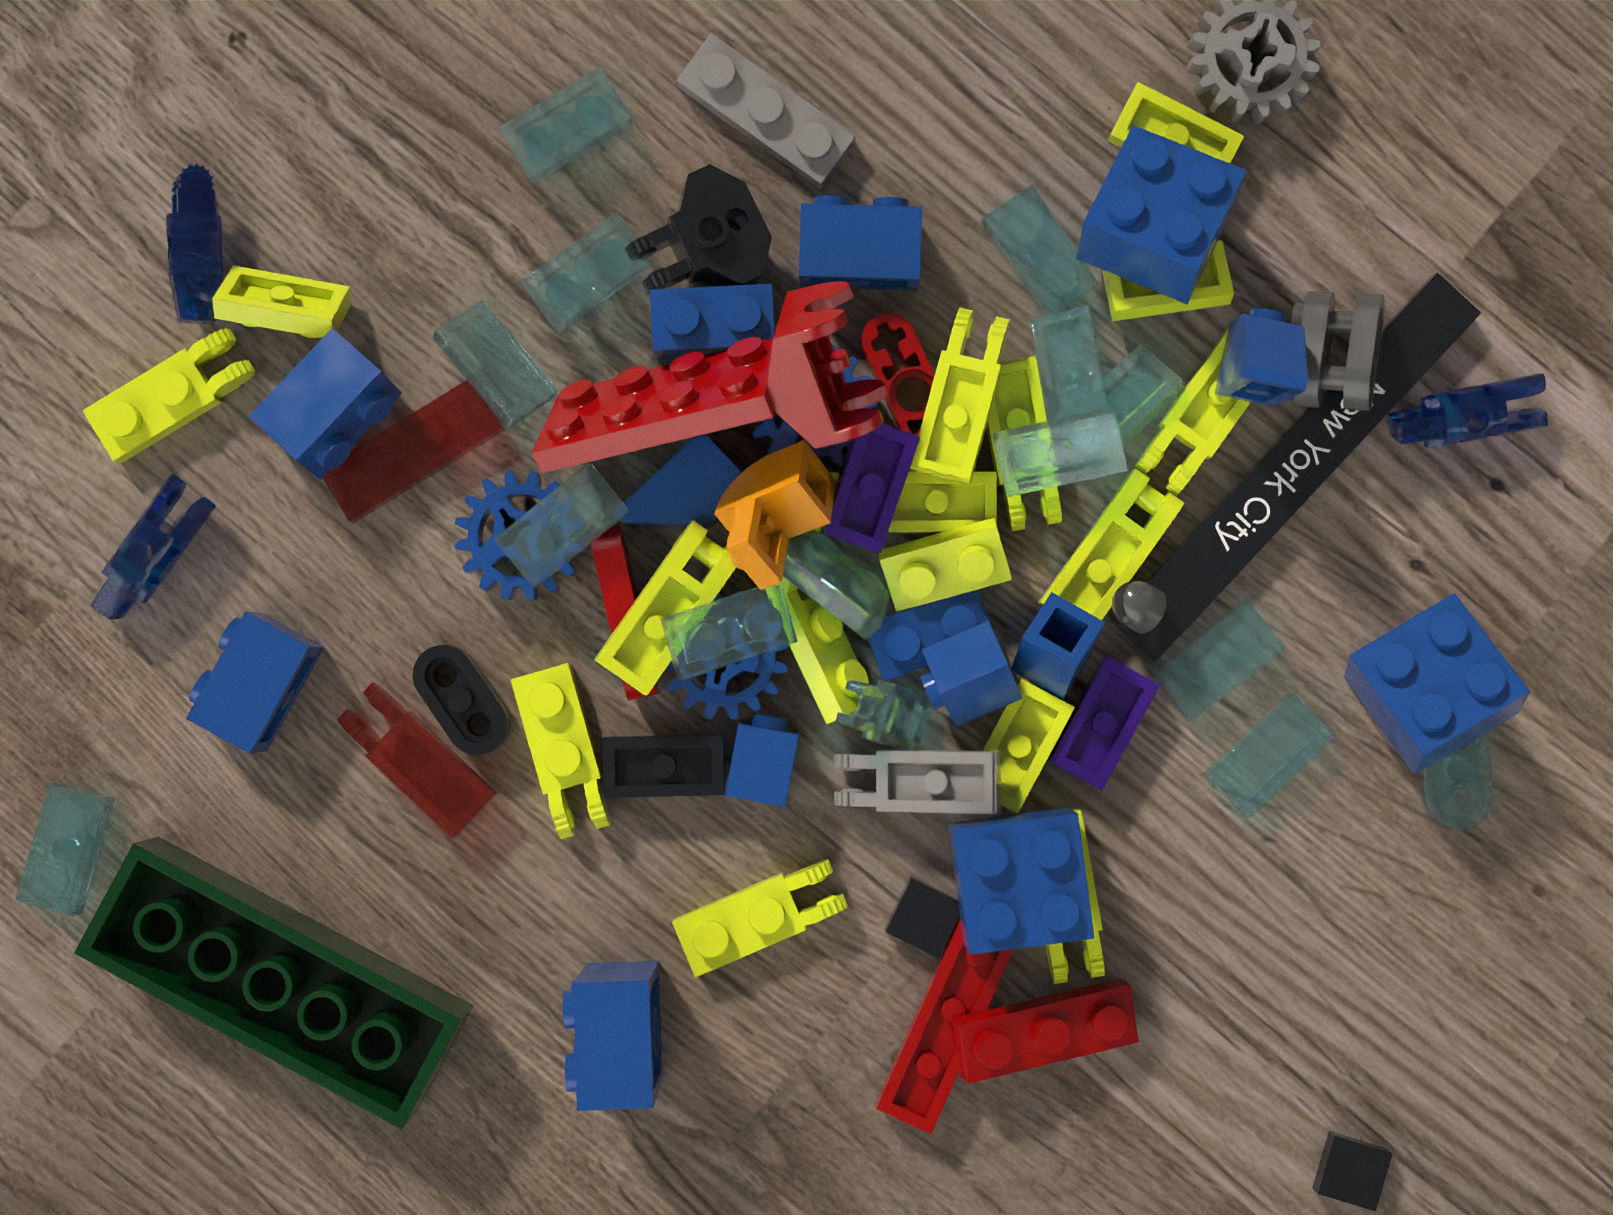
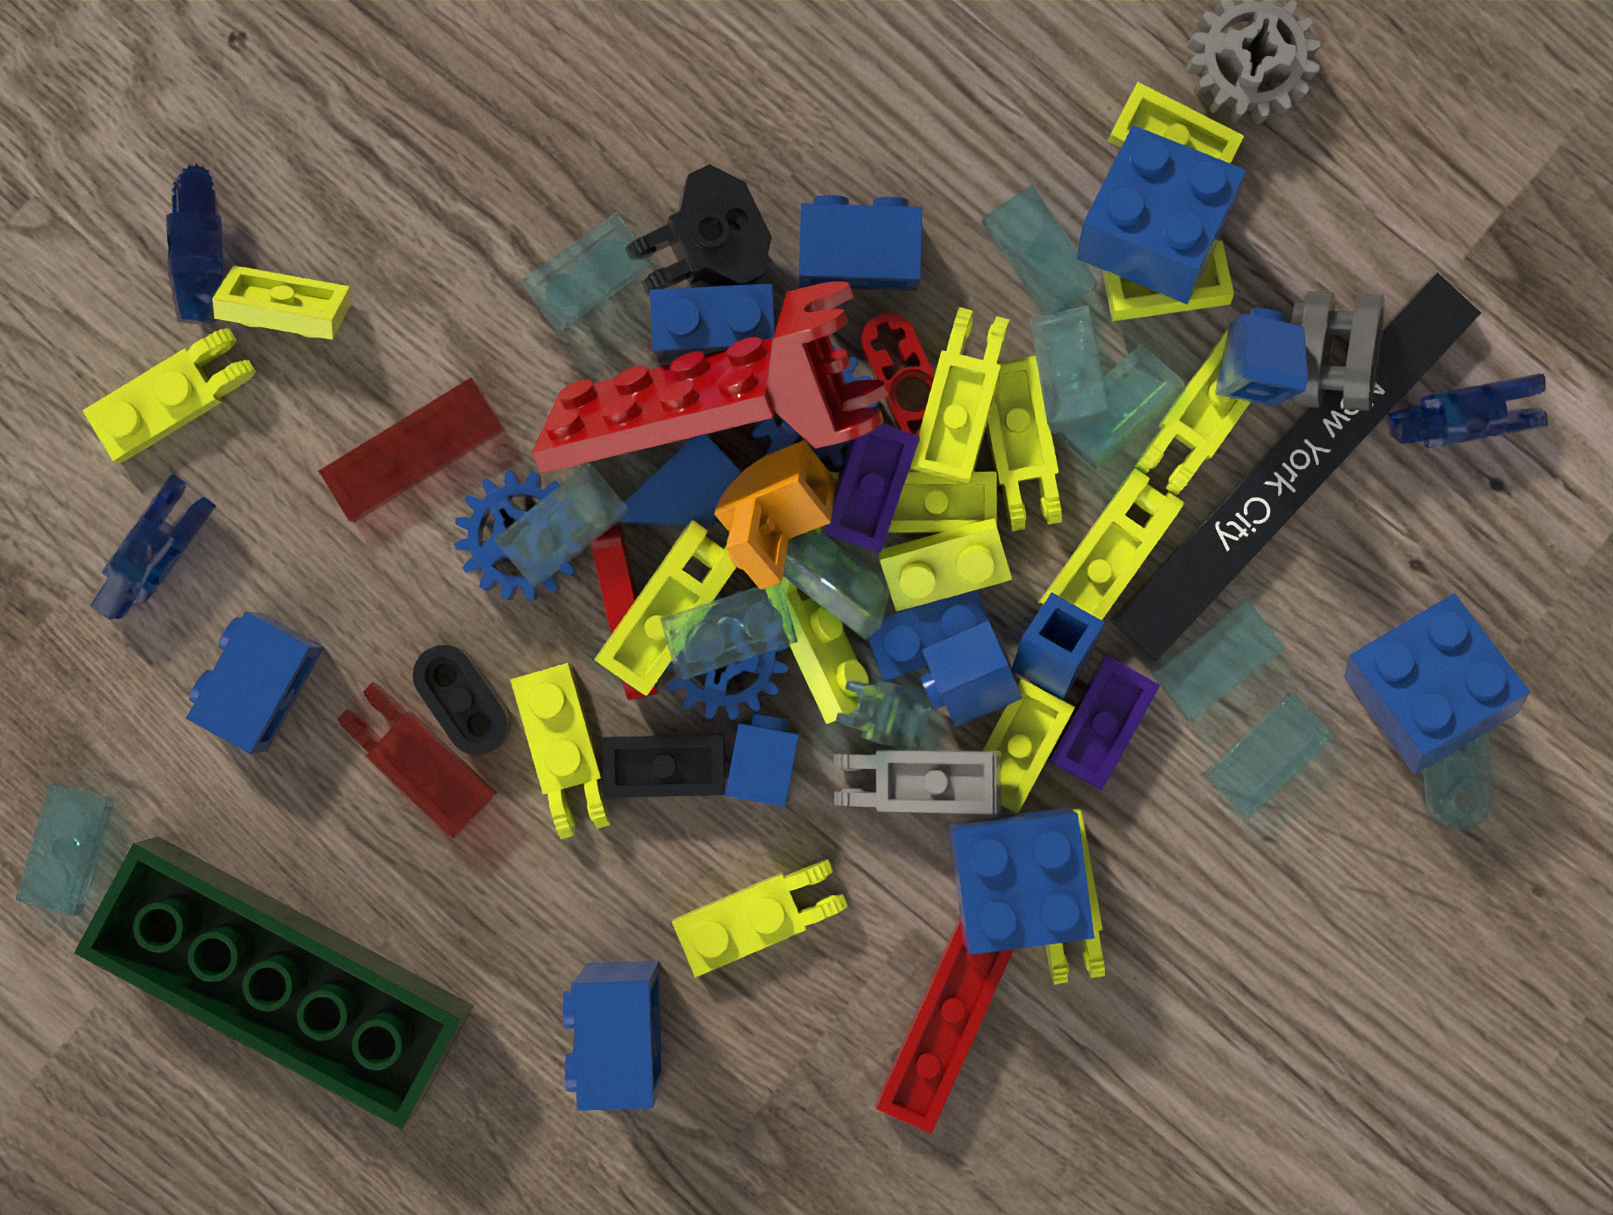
blue brick [248,328,402,480] -> none
clear light blue tile [433,300,558,429] -> none
clear light blue plate [498,66,633,184] -> none
light grey plate [676,33,856,190] -> none
black tile [884,876,960,959] -> none
red plate [951,979,1139,1084] -> none
clear light blue plate [993,406,1128,497] -> none
dark grey hinge [1112,581,1167,634] -> none
black tile [1312,1131,1393,1212] -> none

